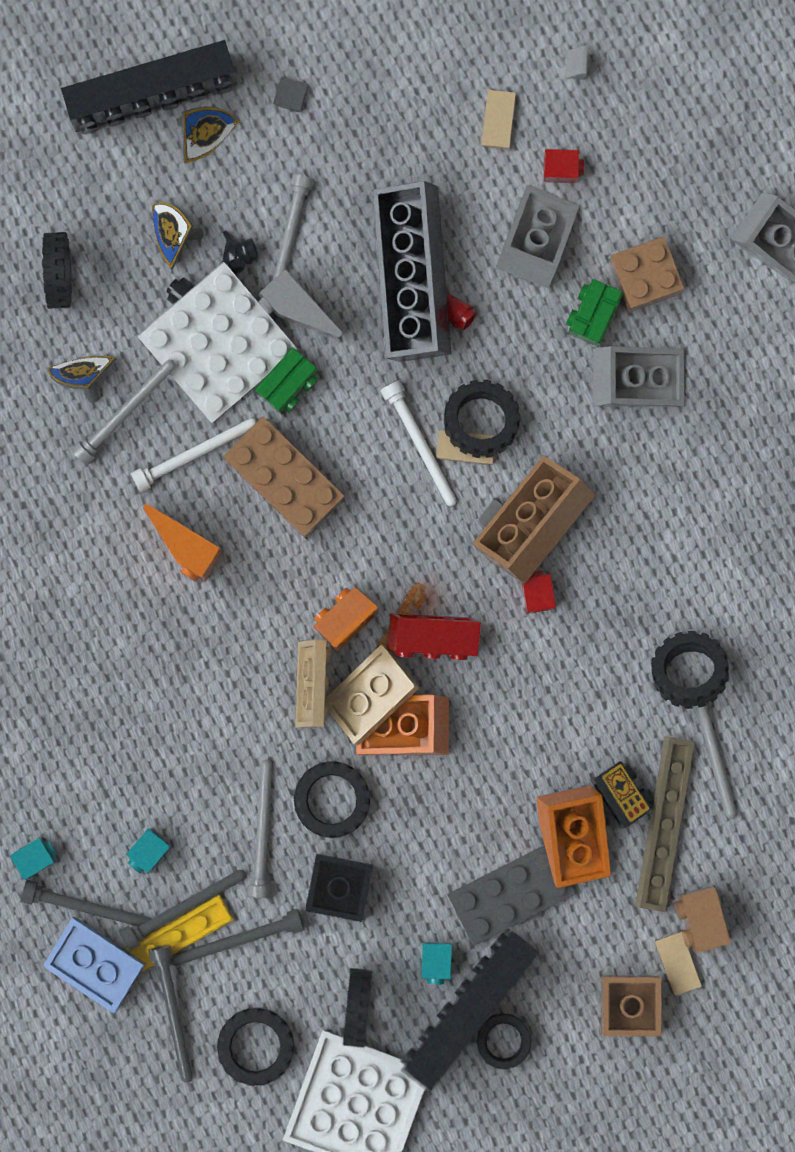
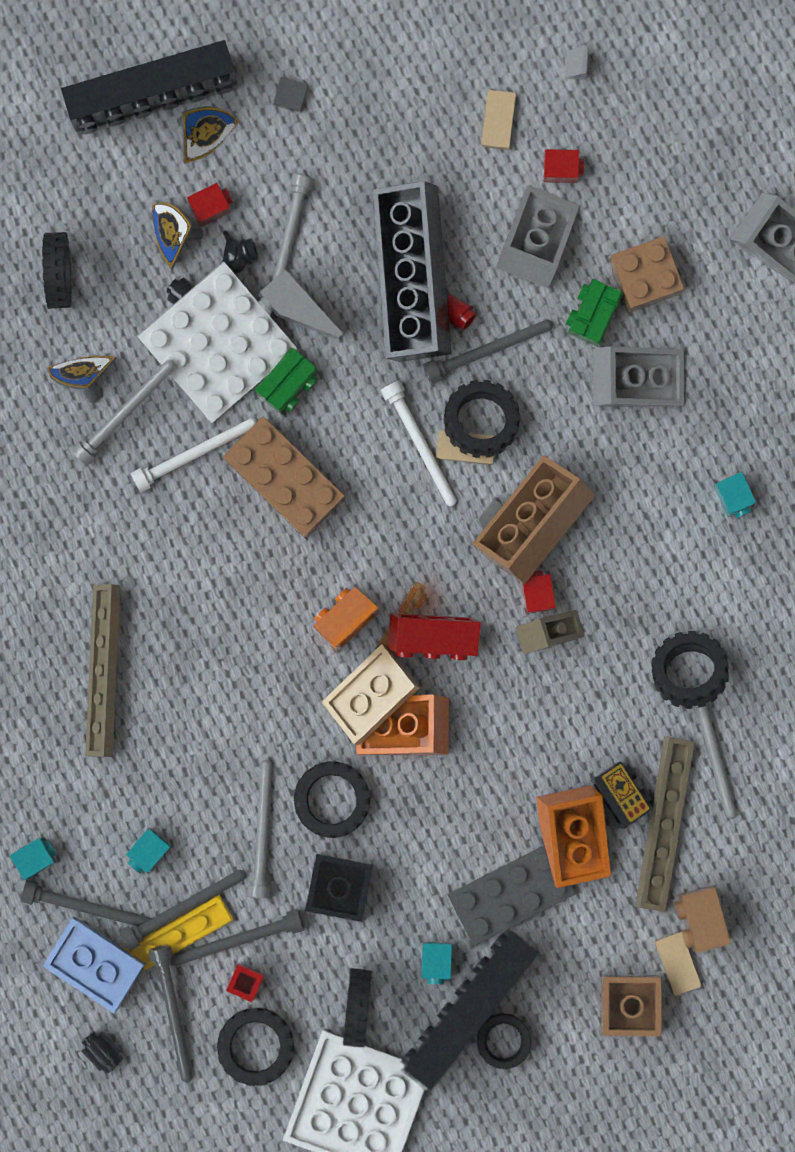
orange slope [143,503,223,583] -> none
tan plate [295,639,330,728] -> none
none -> black brick [81,1031,123,1075]
none -> dark tan plate [85,584,120,757]
none -> red brick [187,183,233,227]
none -> red brick [226,963,265,1003]
none -> dark grey piece [423,320,553,385]
none -> dark tan slope [515,610,585,654]
none -> teal brick [714,472,756,519]

